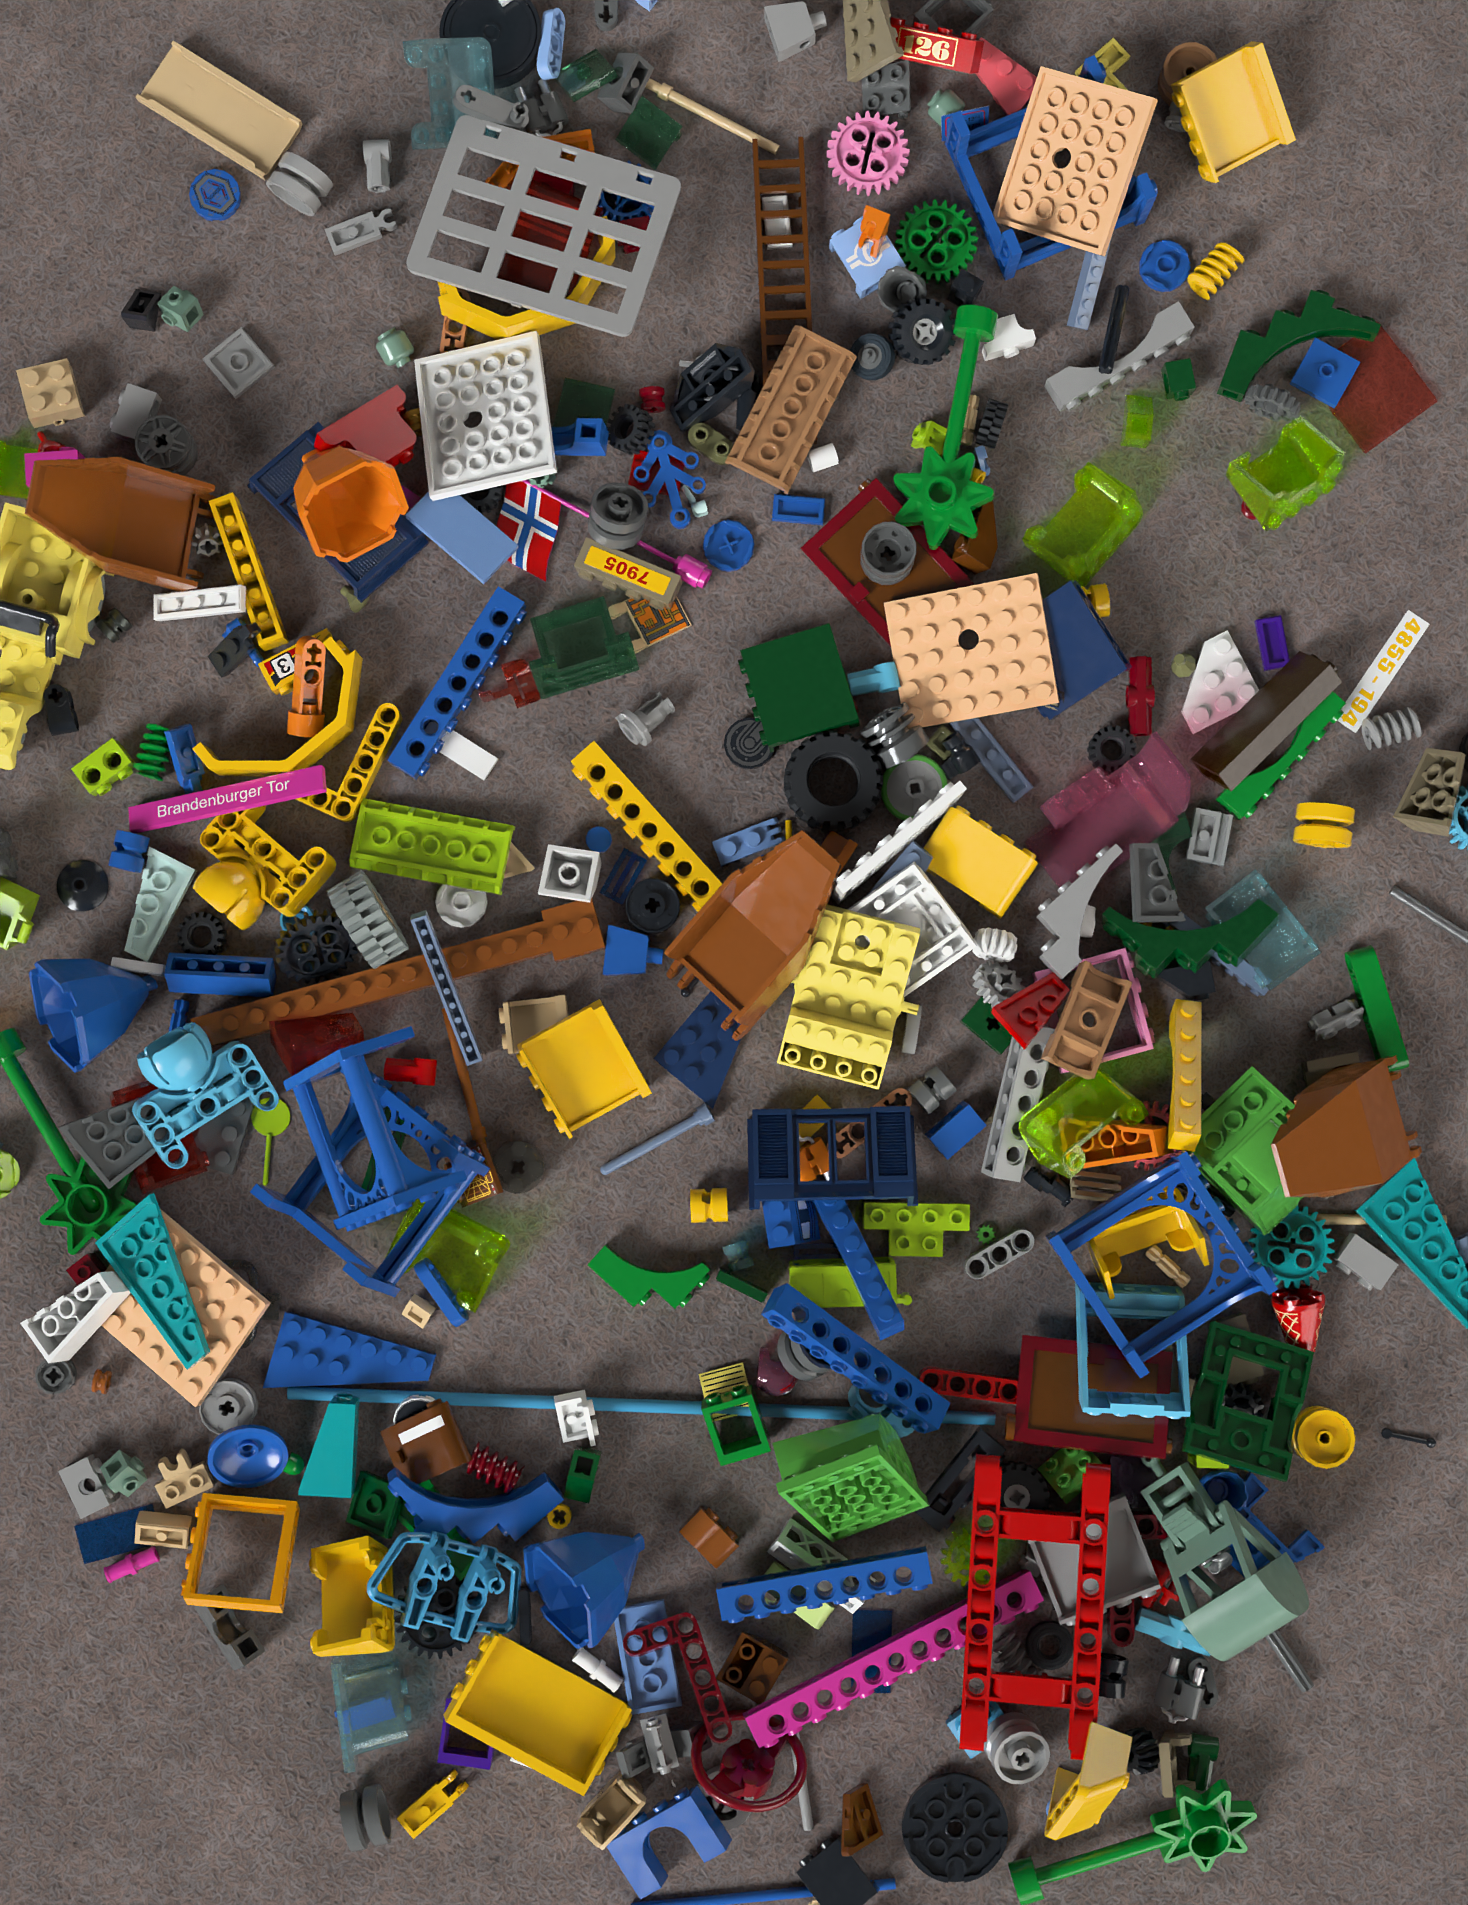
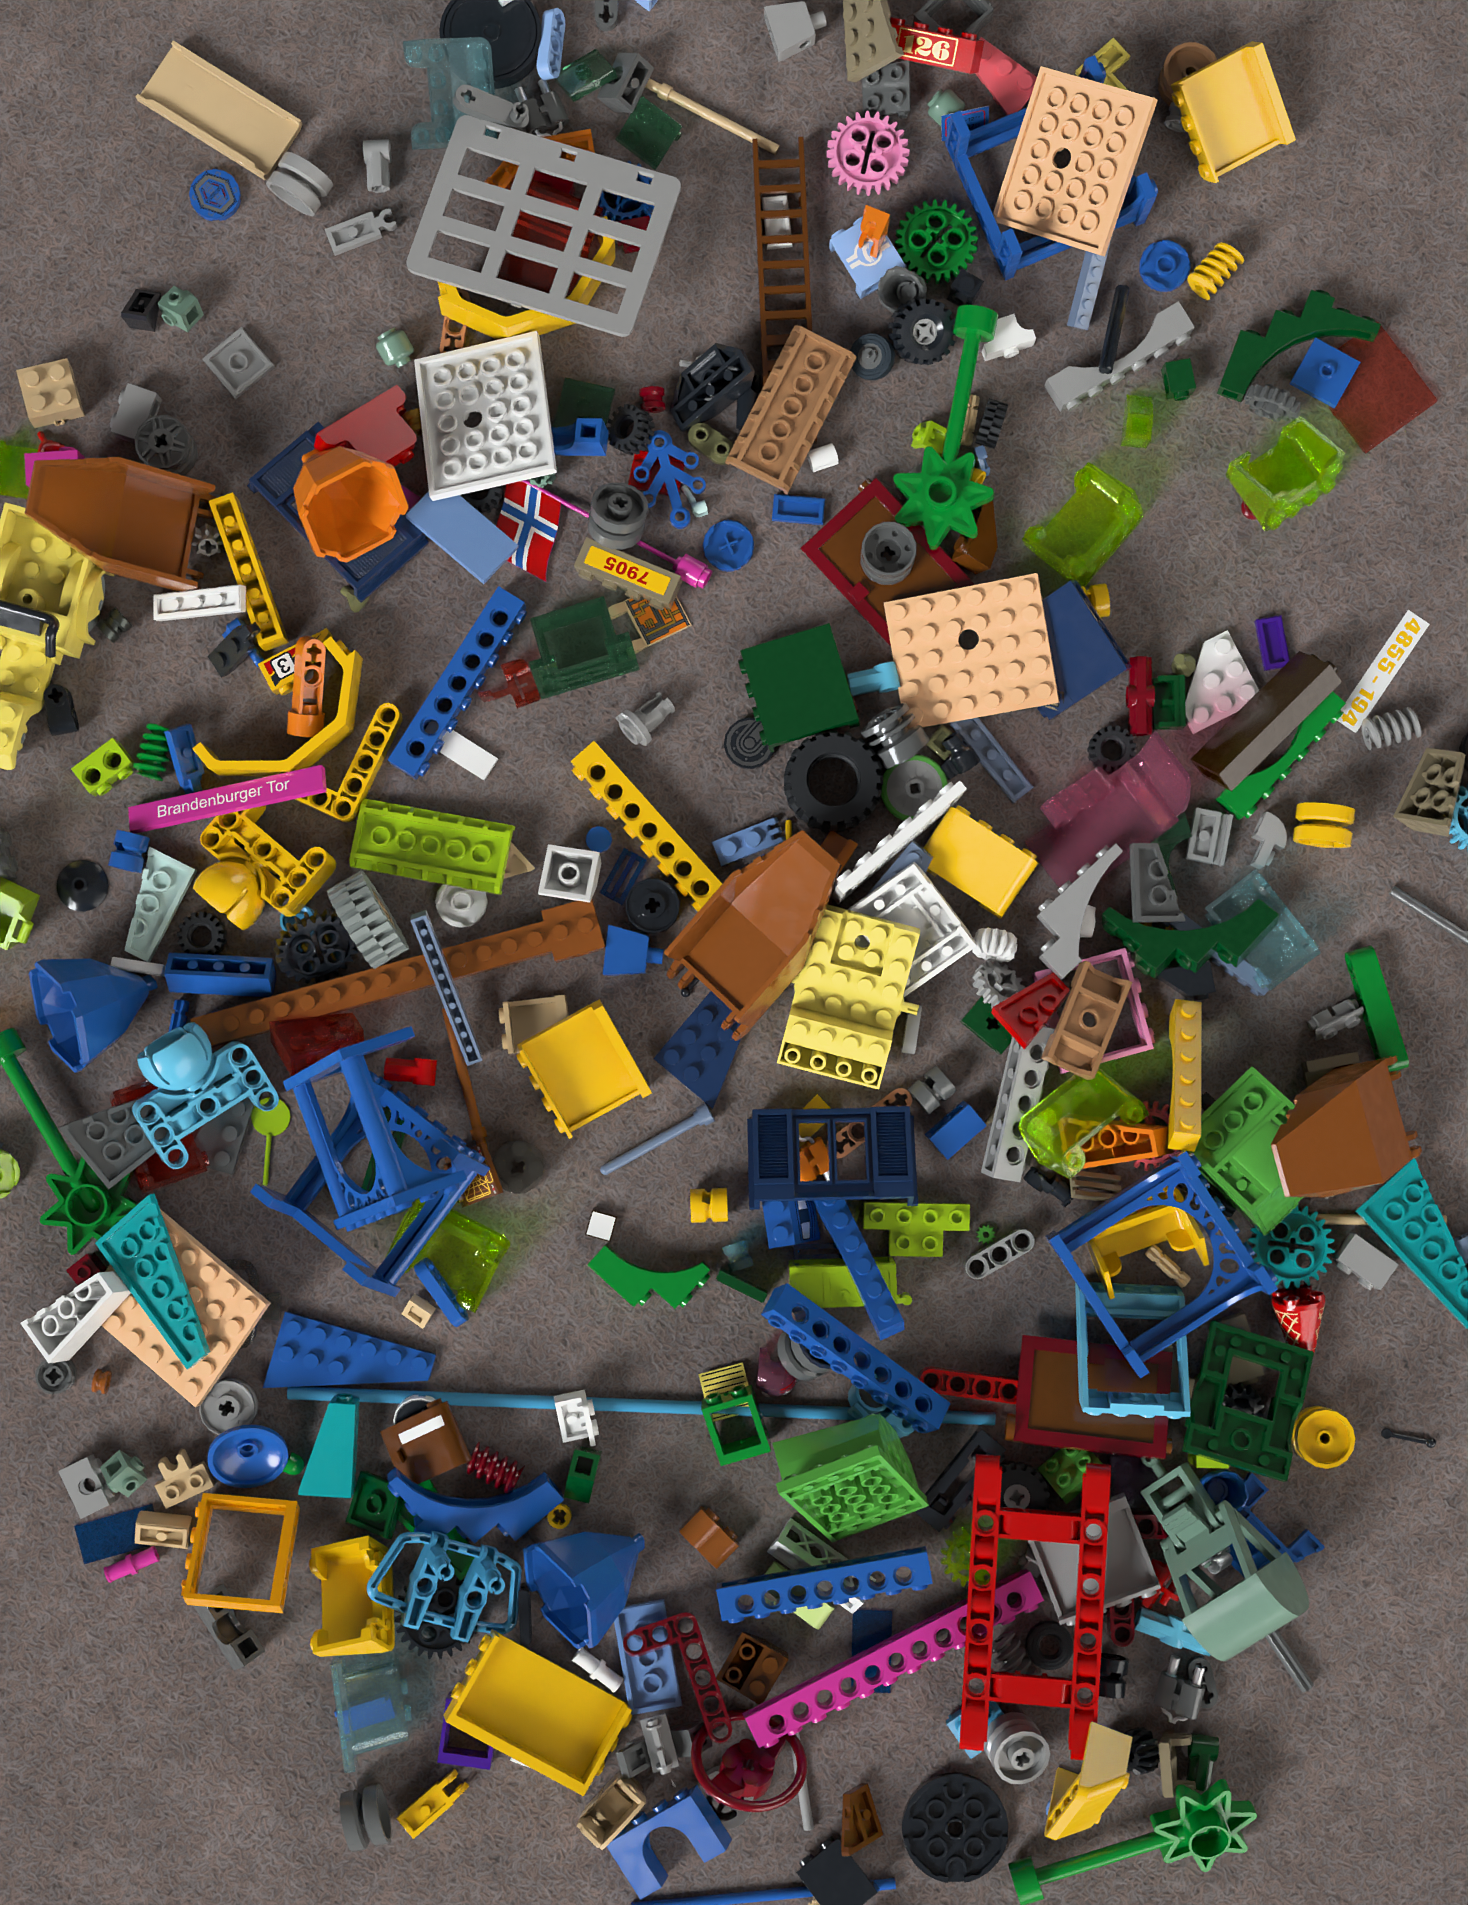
none -> white tile [585,1210,618,1242]
none -> dark green hinge [1152,675,1186,730]
none -> light grey brick [1250,811,1287,869]

